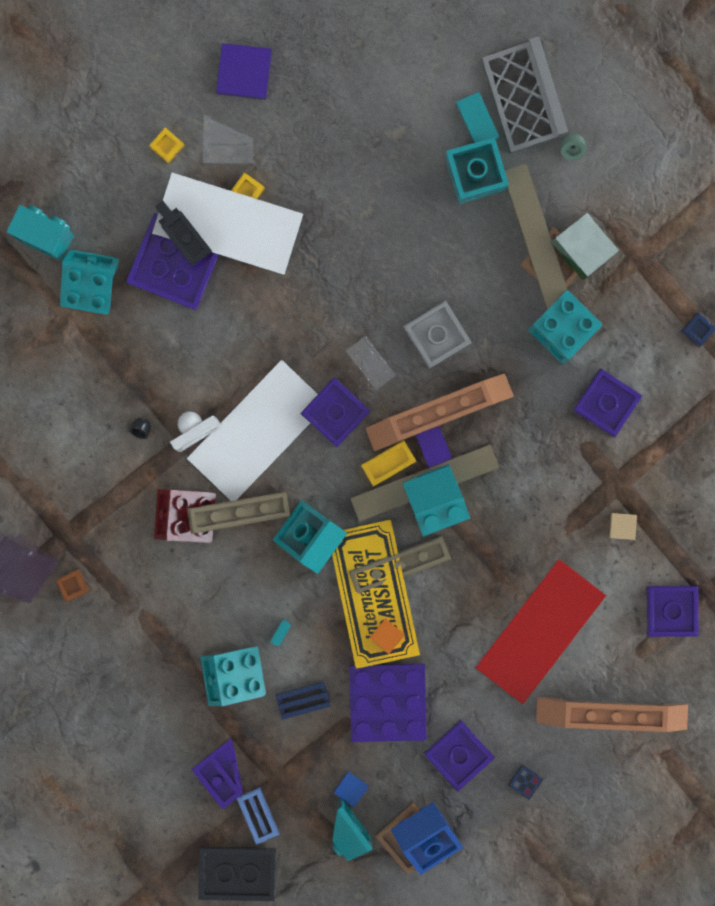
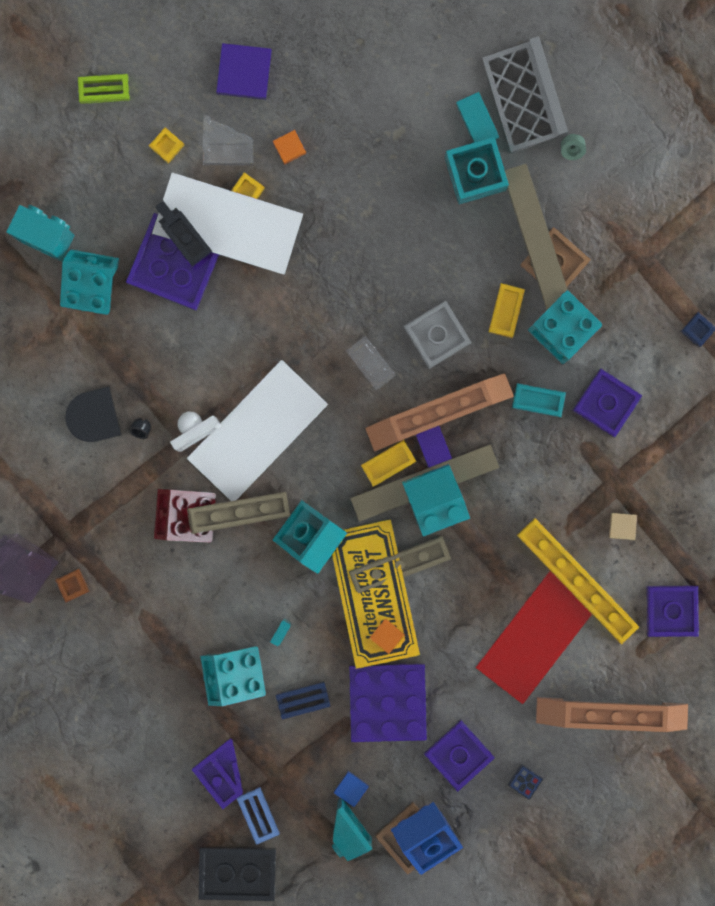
dark purple tile [300,377,370,447] -> none
tile [551,213,619,280] -> none
none -> black tile [65,387,122,442]
none -> lime tile [78,74,130,104]
none -> orange tile [273,130,306,165]
none -> yellow tile [488,283,525,338]
none -> teal tile [512,383,566,417]
none -> yellow tile [517,518,639,644]

